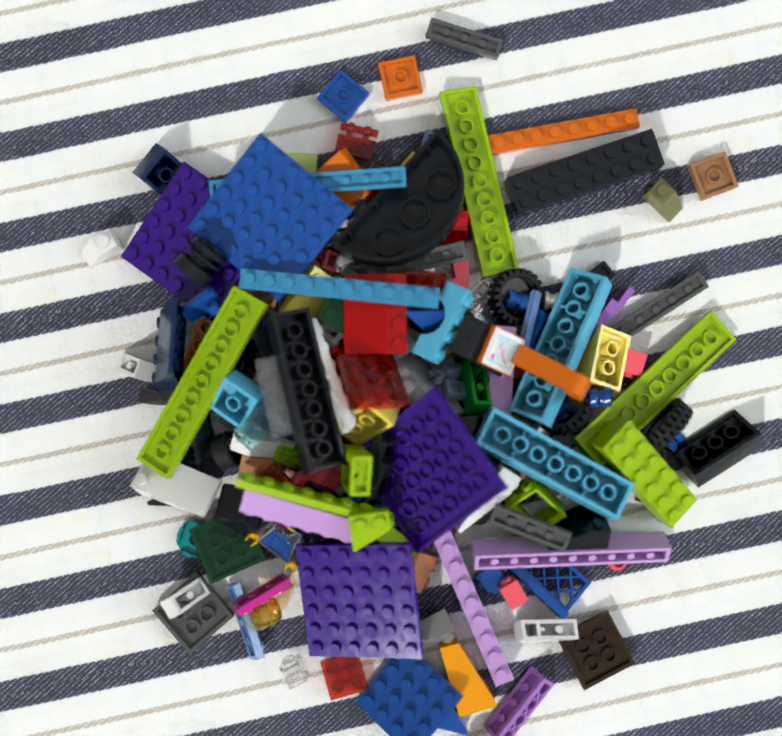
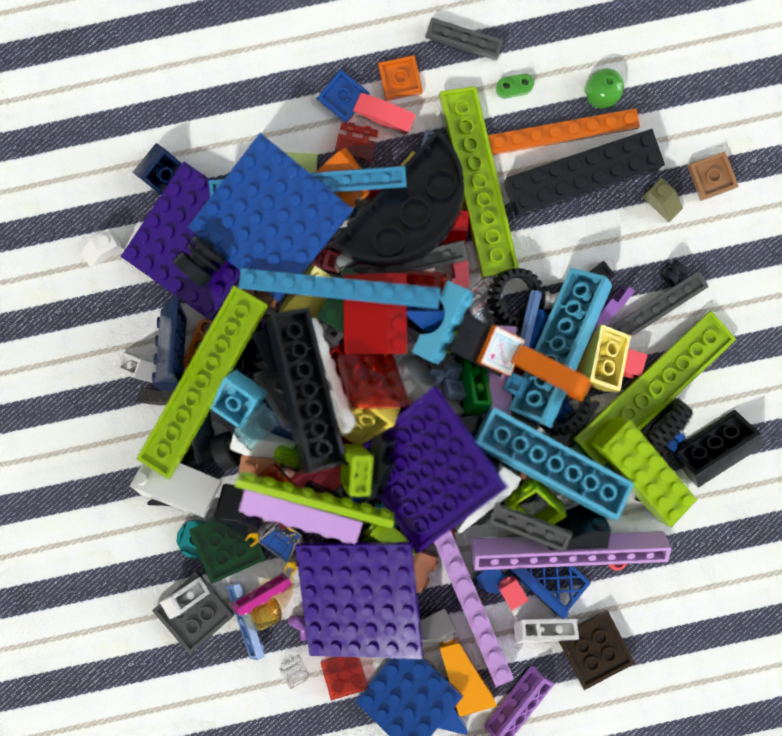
blue piece [181,287,222,322] -> none
clear plate [254,356,293,439] -> none
lime wing [348,508,391,552] -> none
blue wheel [503,288,529,312] -> none
blue wheel [590,387,612,408] -> none
none -> medium lavender arm [288,615,307,641]
none -> coral slope [353,93,416,135]
none -> bright green plate [496,74,534,99]
none -> dark azure tile [503,372,530,398]
none -> bright green cylinder [584,68,624,109]
none -> black wheel [660,259,688,286]

